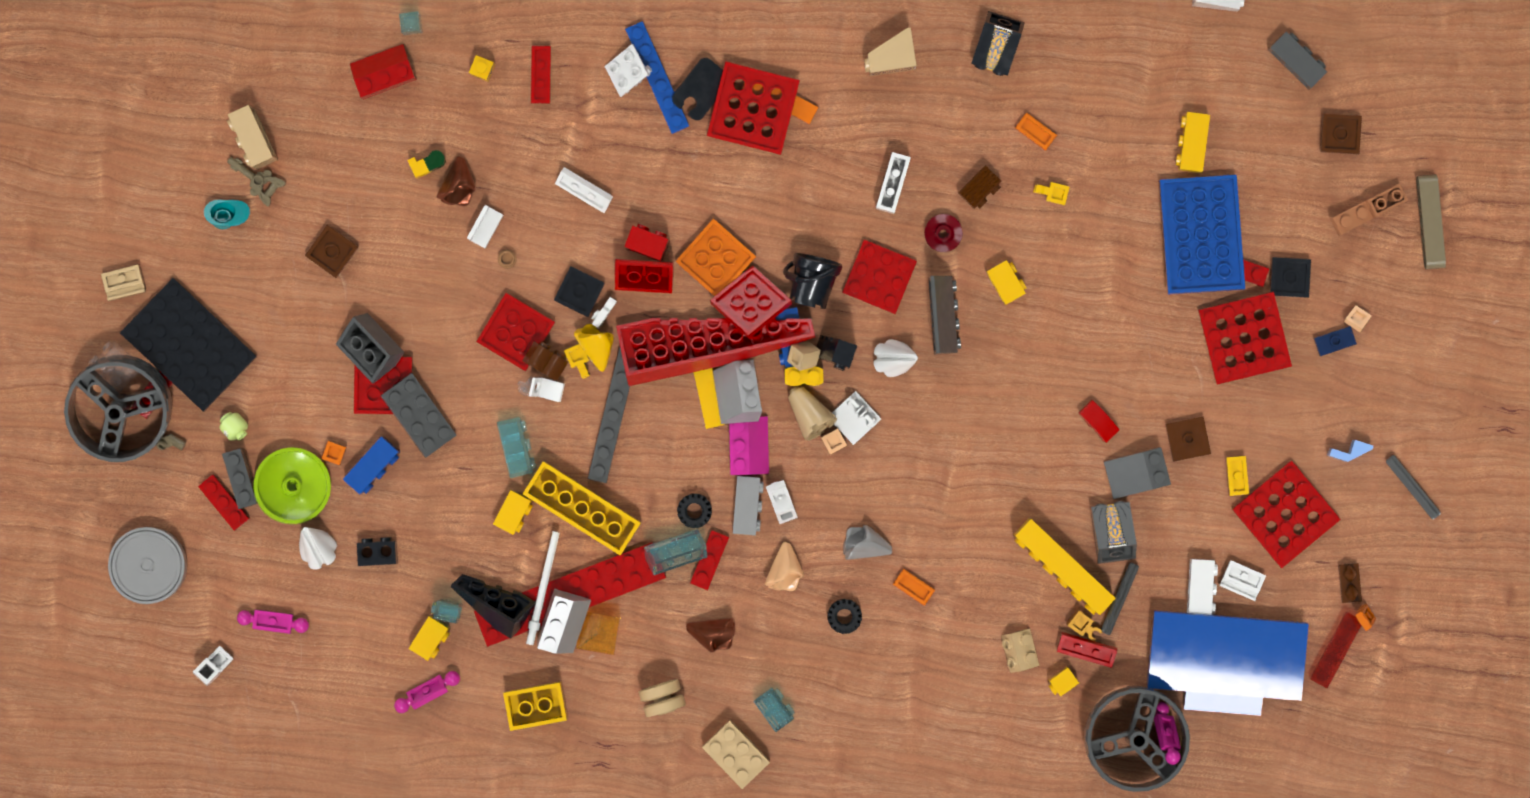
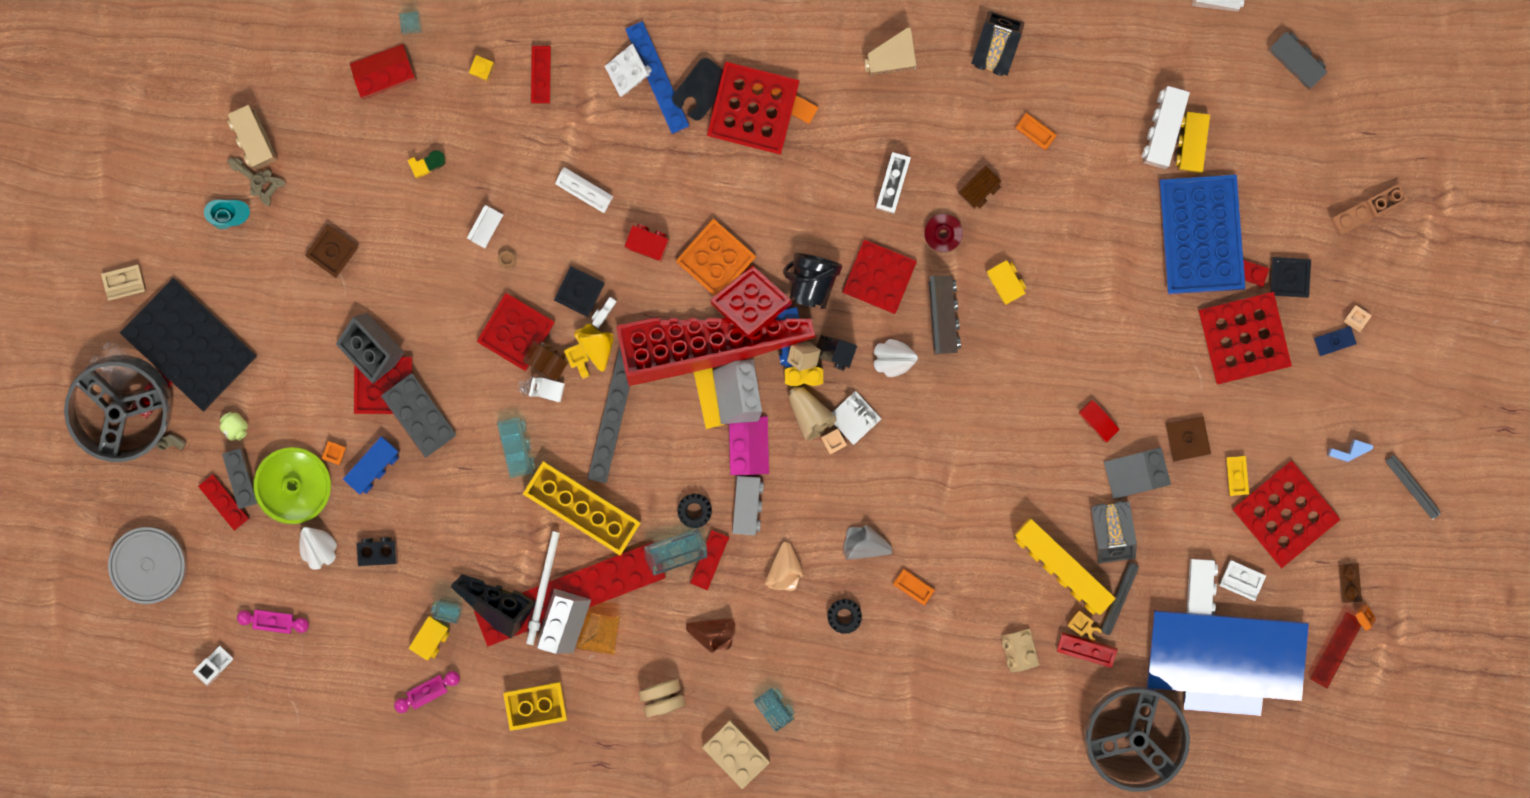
copper hat [436,156,476,206] -> none
yellow brick [493,490,533,535] -> none
red slope [615,259,674,294] -> none
white brick [766,480,798,524] -> none
yellow plate [1033,182,1069,206] -> none
yellow brick [1048,667,1079,696] -> none
dark pink plate [1154,702,1181,765] -> none
reddish brown plate [1320,113,1362,155] -> none
dark tan beam [1416,174,1446,270] -> none
none -> white brick [1141,86,1190,169]

